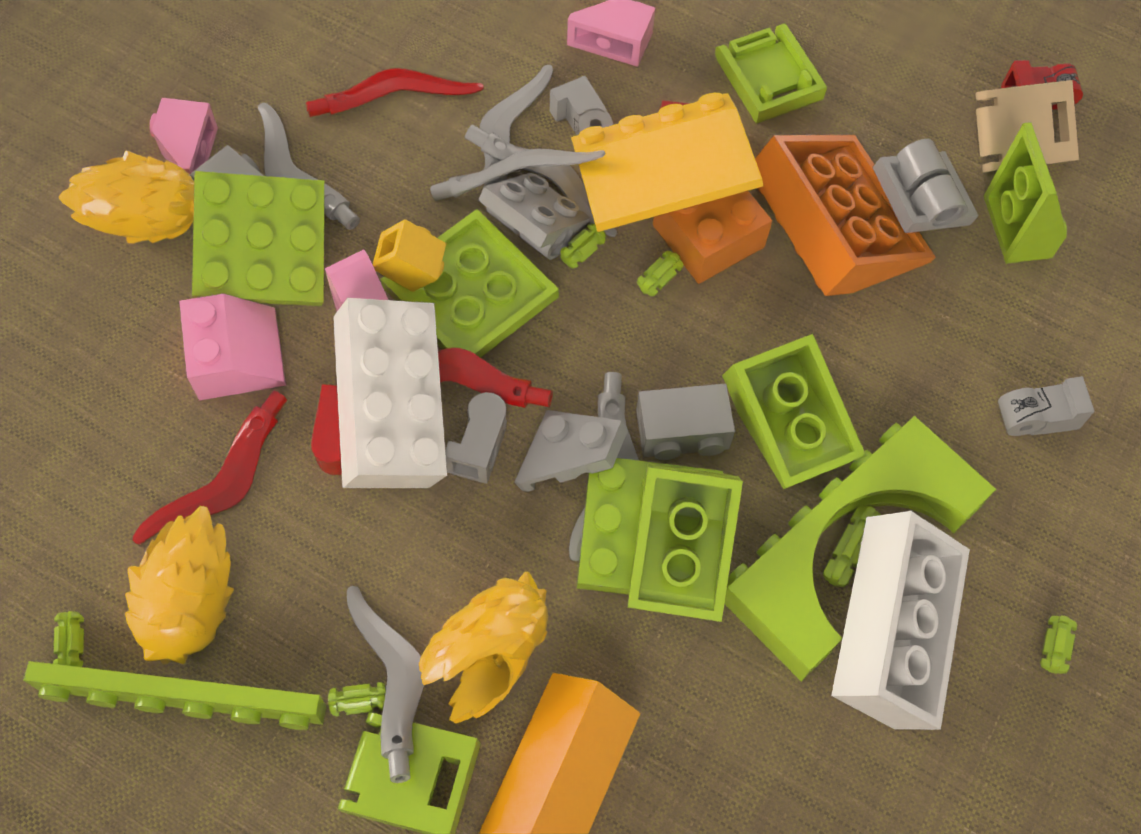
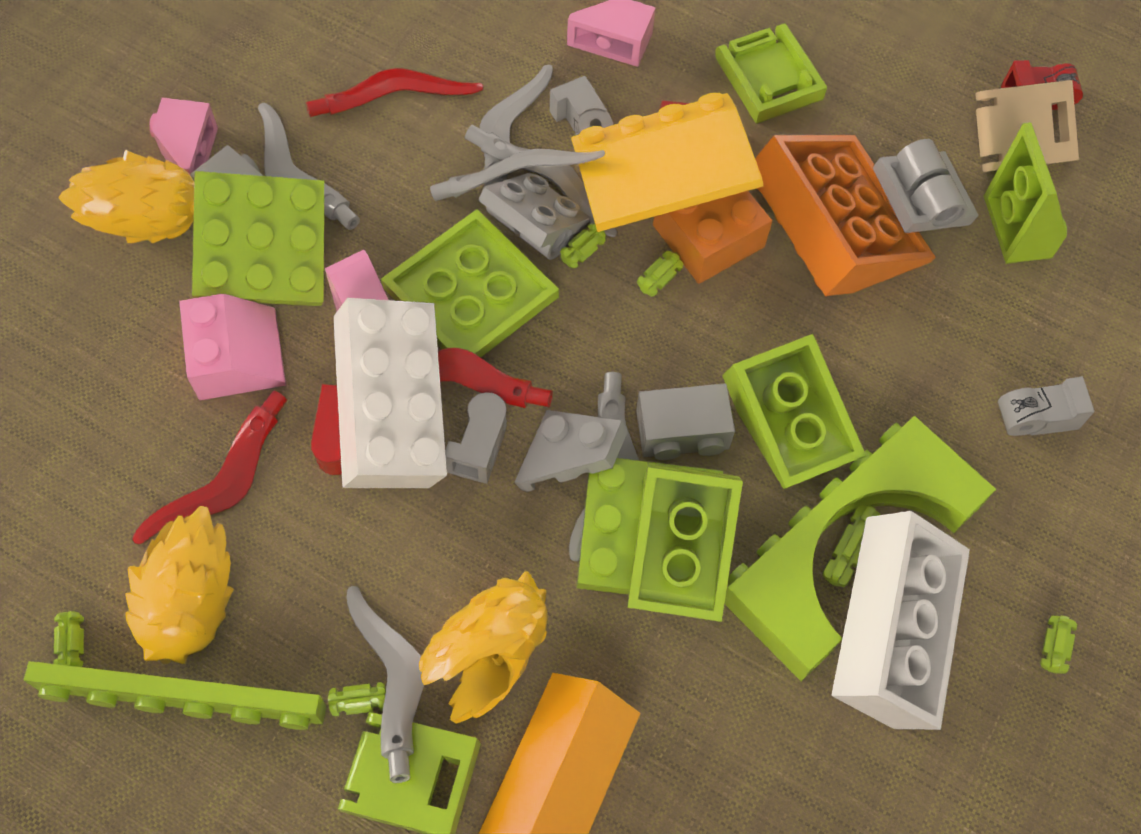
yellow brick [372,219,446,292] -> none

